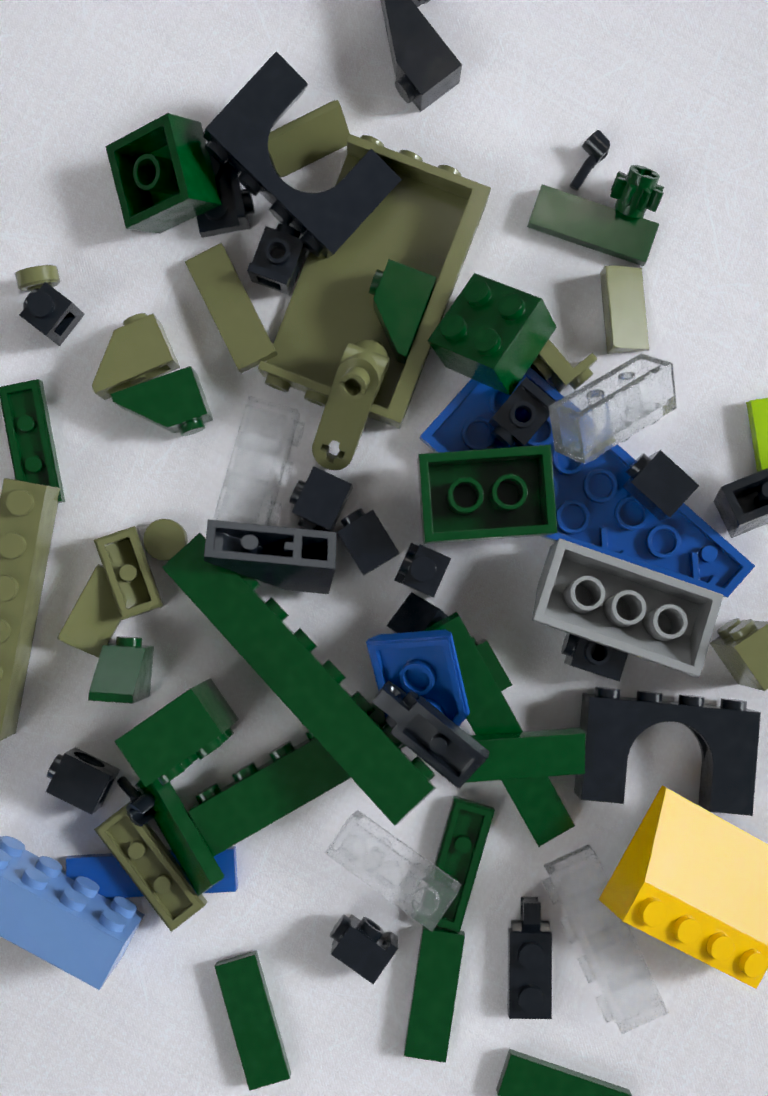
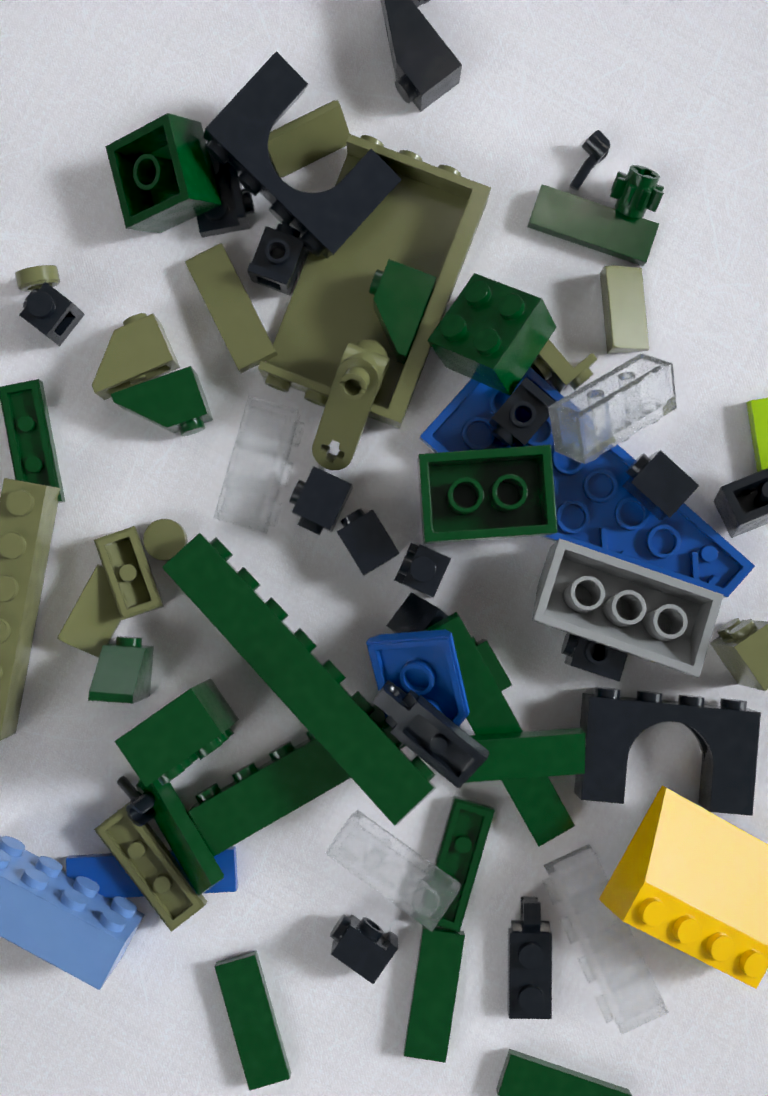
black brick [45,747,120,815] -> none
black slope [204,519,337,594] -> none

